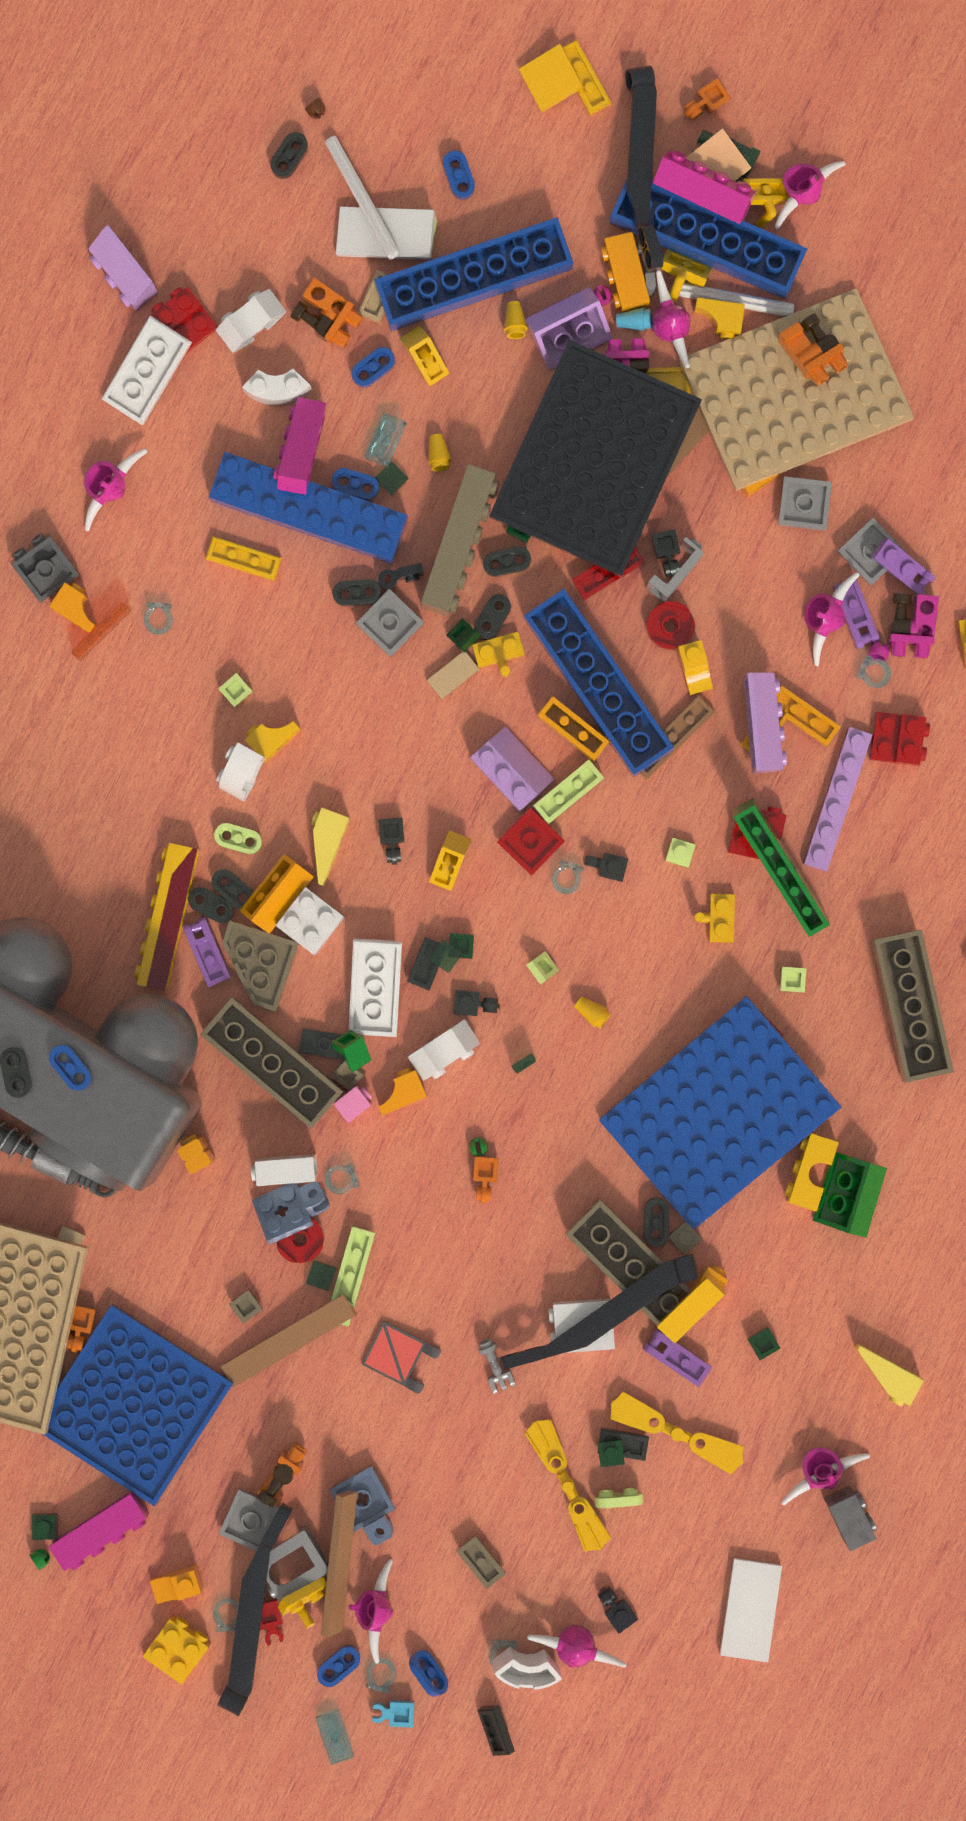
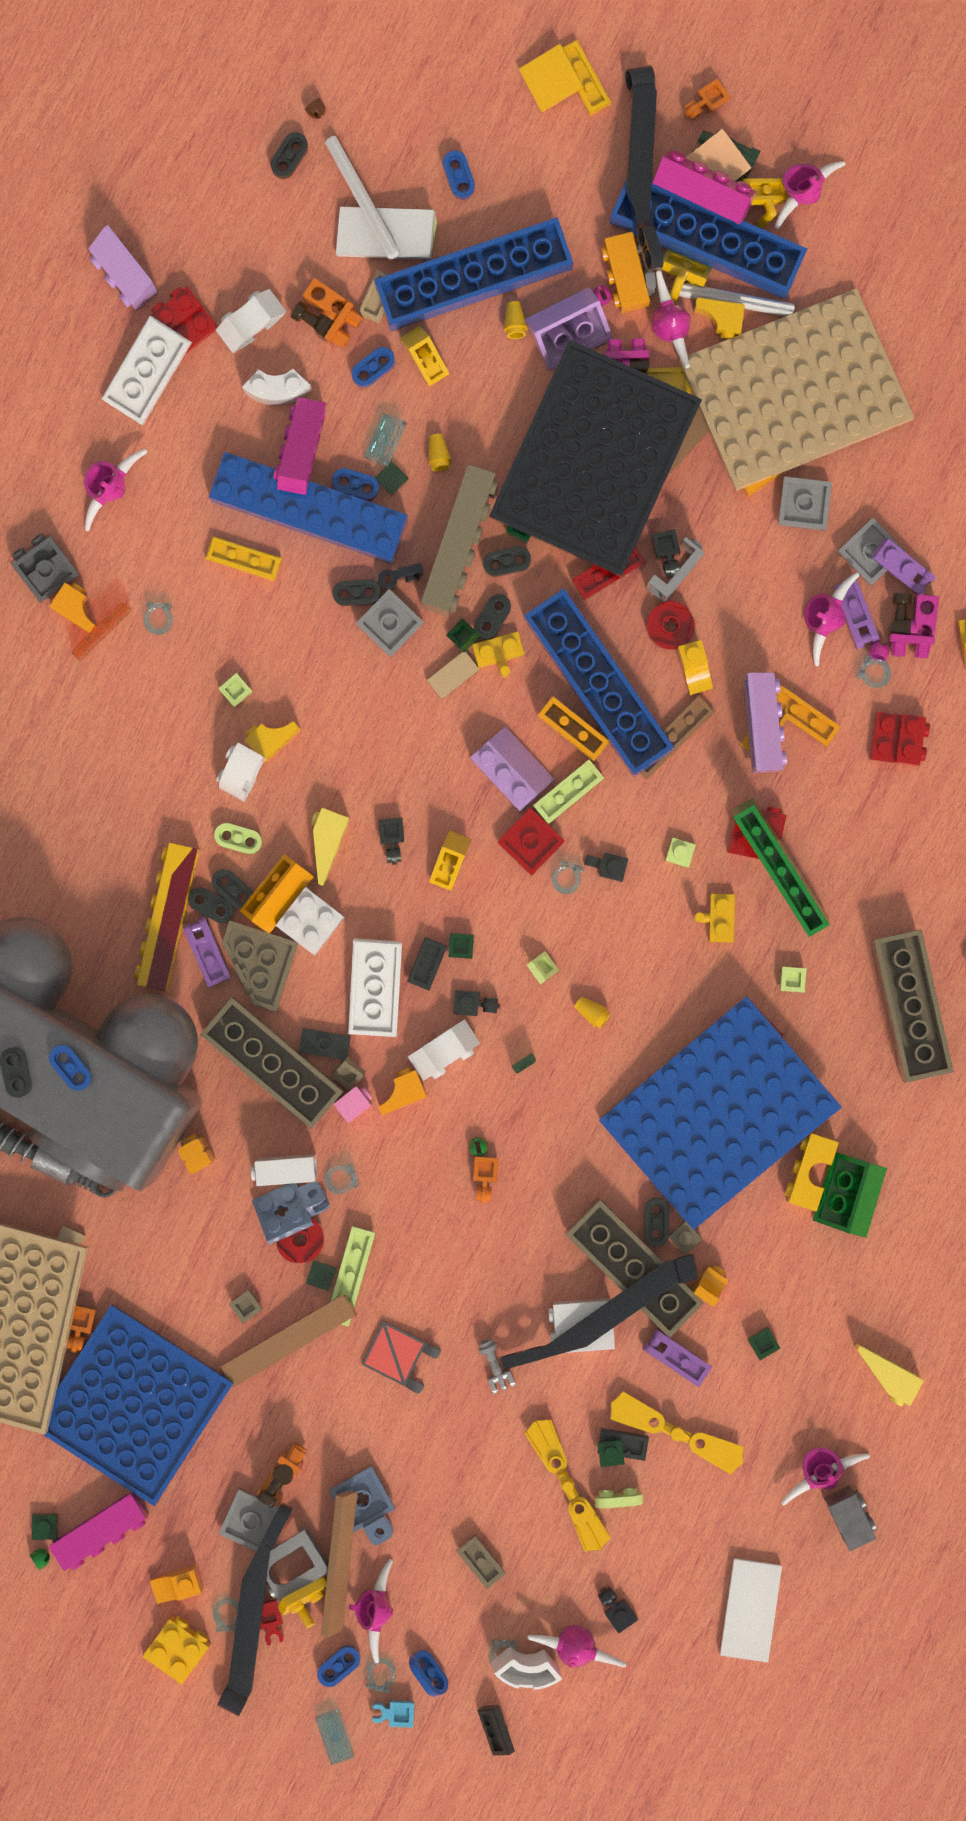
green panel [331,1030,372,1072] -> none
clear green tile [429,940,463,973] -> none
medium azure cone [616,307,652,331] -> none
yellow tile [657,1276,725,1343] -> none
orange hips [778,313,848,386] -> none
lavender plate [803,727,873,872] -> none

